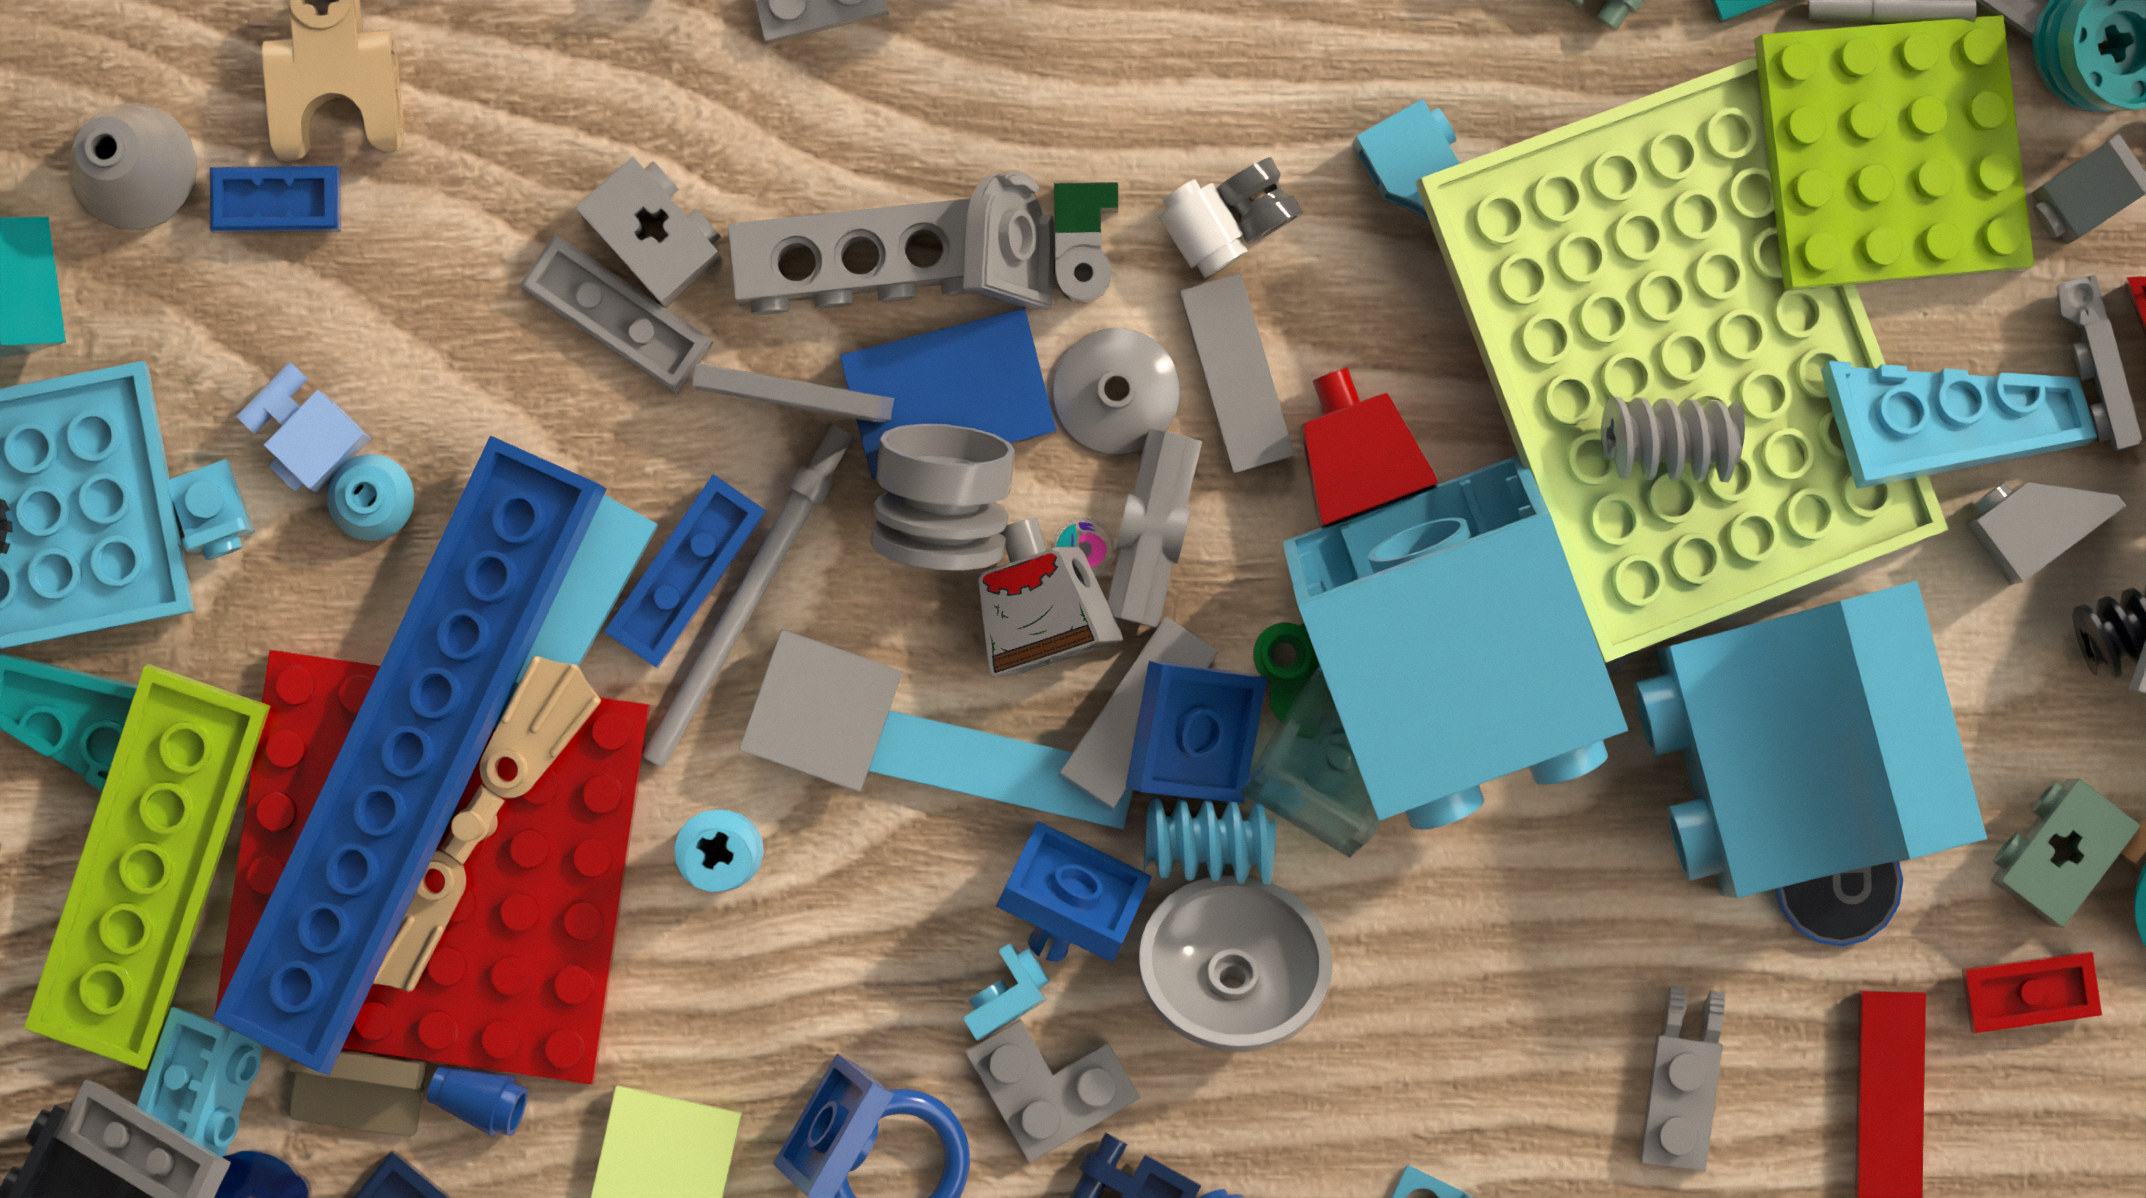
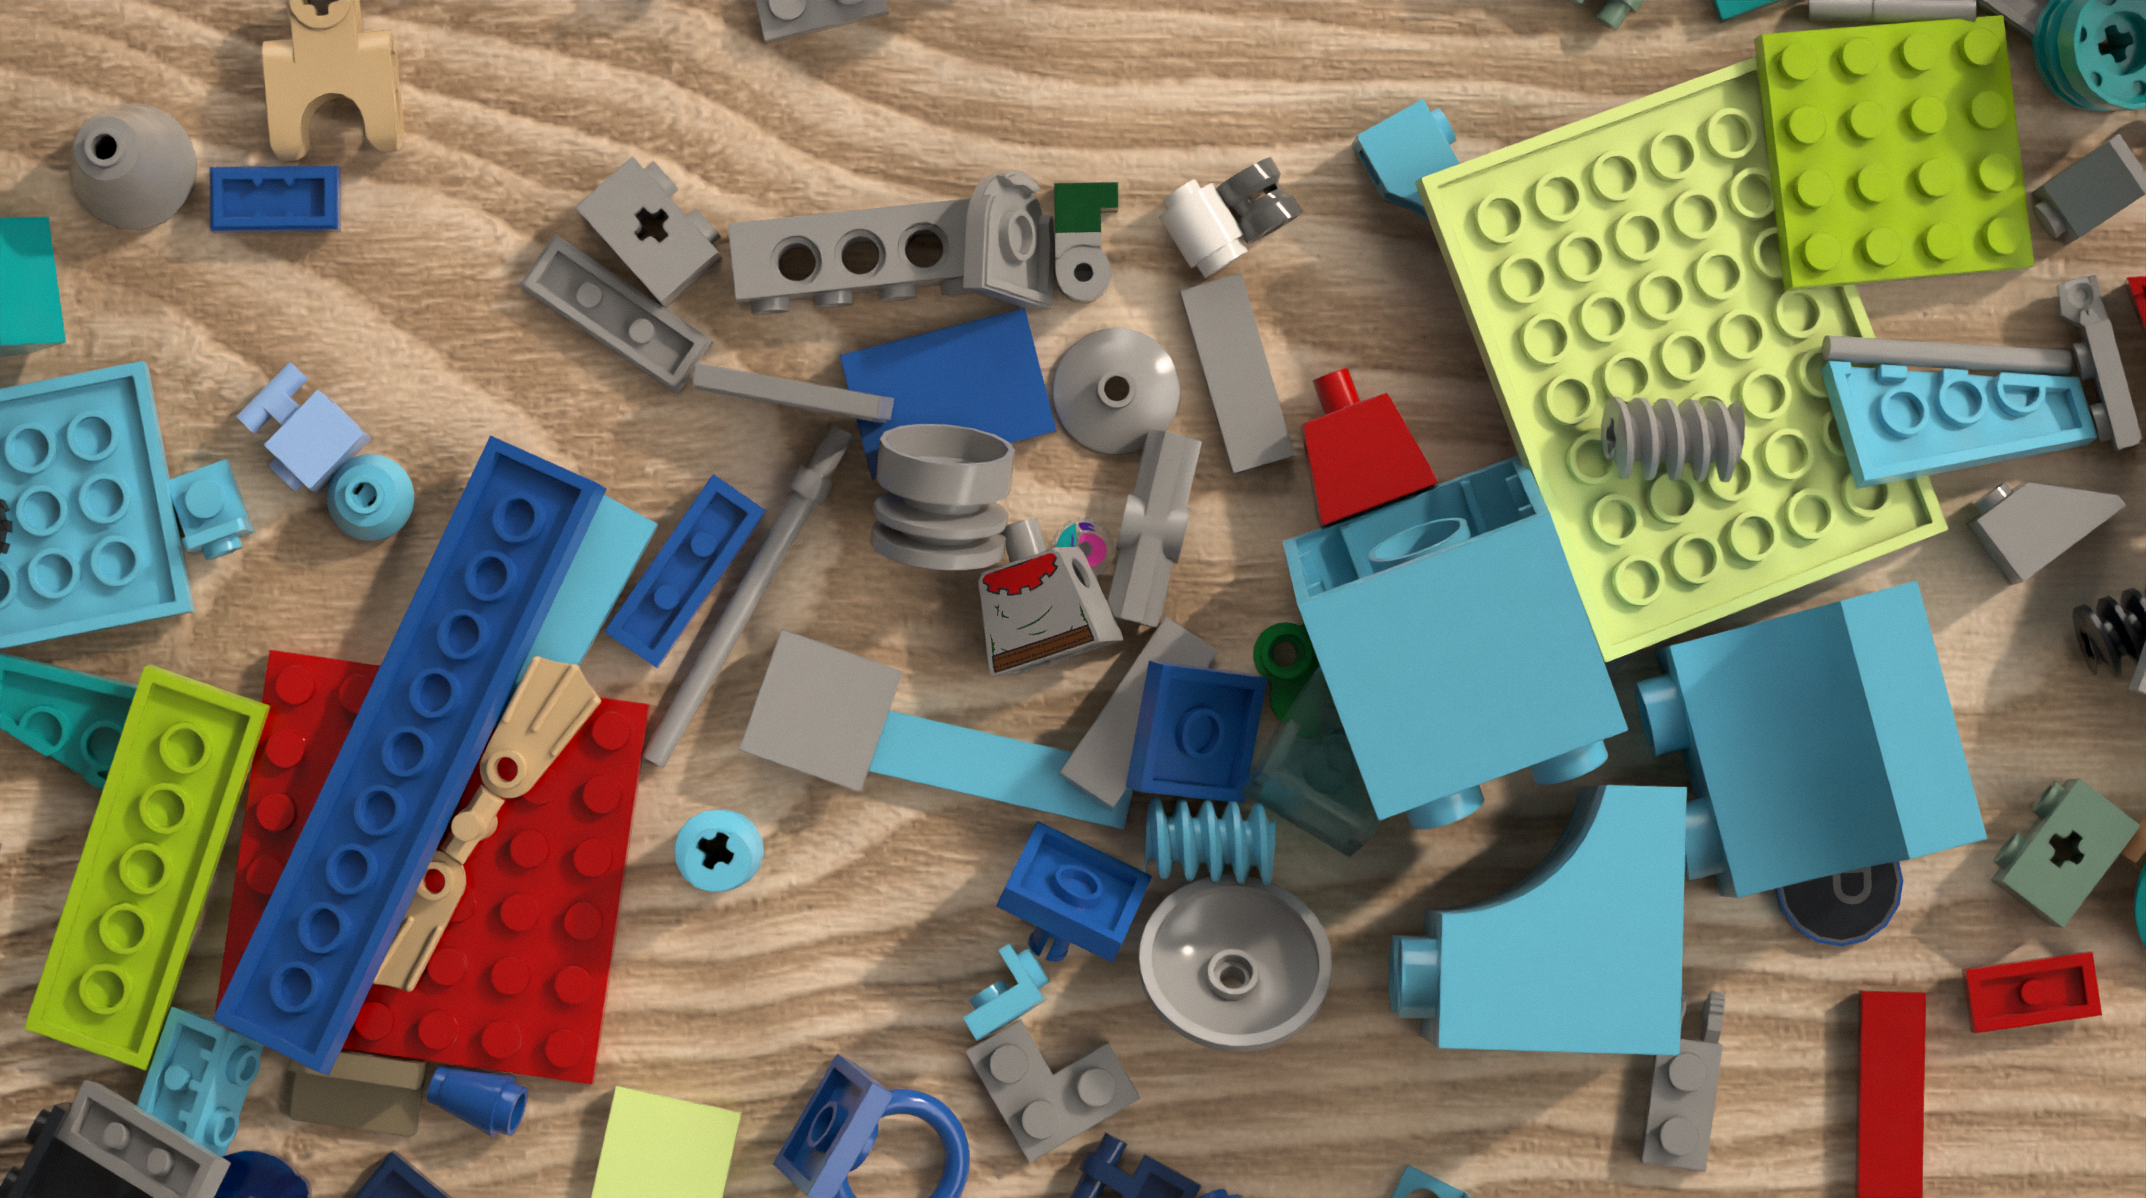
none -> medium azure brick [1389,785,1687,1056]
none -> light grey bar [1822,335,2072,375]

